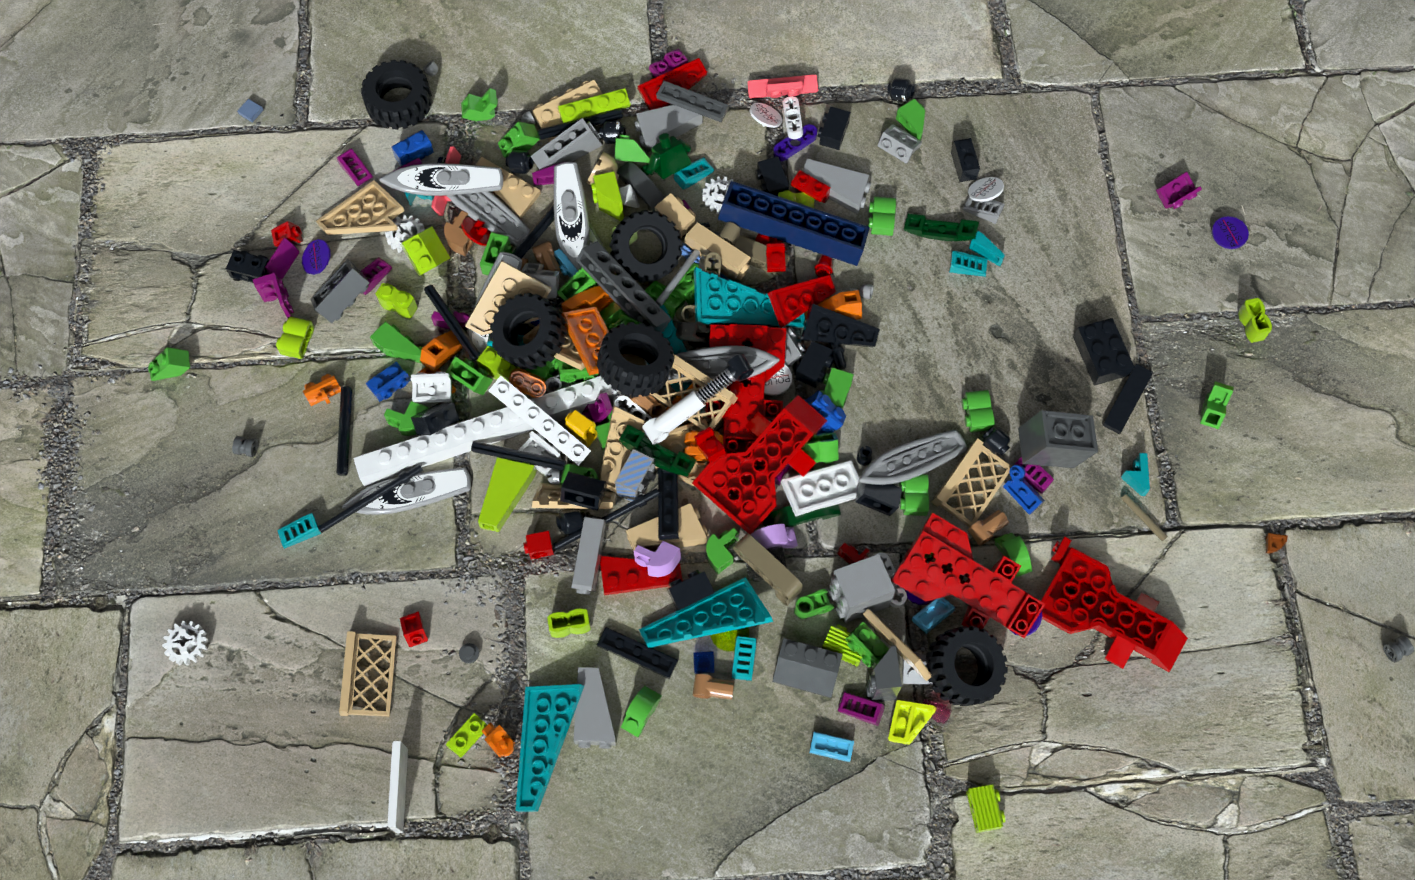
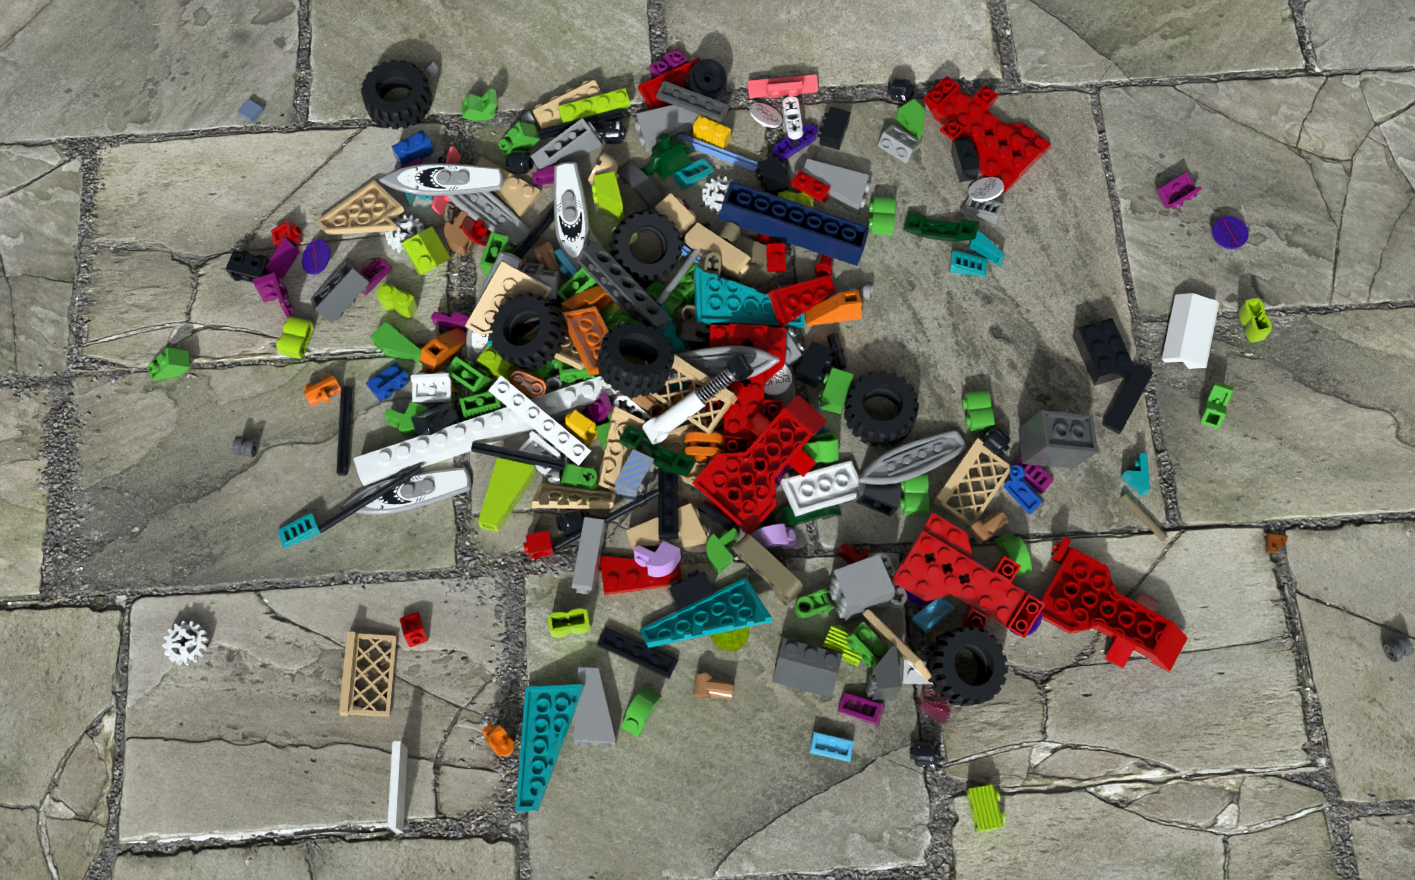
magenta slope [337,148,373,186] -> none
black axle [424,285,480,361] -> none
lime bracket [446,713,487,758] -> none
dark grey plate [459,643,479,664] -> none
black brick [560,472,606,511] -> none
slope [614,135,650,163] -> none
white slope [619,184,639,208] -> none
clear blue plate [693,651,715,674] -> none
red bracket [694,427,726,462] -> none
teal slope [731,636,757,681] -> none
black wing [800,304,880,348] -> none
blue brick [805,390,846,433] -> none
black pin [857,446,872,466] -> none
neon yellow wing [888,700,936,745] -> none
none -> bright green brick [459,391,502,421]
none -> medium blue axle [677,133,758,172]
none -> black wheel [684,59,727,99]
none -> yellow brick [693,115,731,149]
none -> black axle [698,500,735,530]
none -> black tyre [844,370,919,447]
none -> black head [910,740,941,767]
none -> red piece [924,76,1051,193]
none -> white slope [1162,293,1219,369]

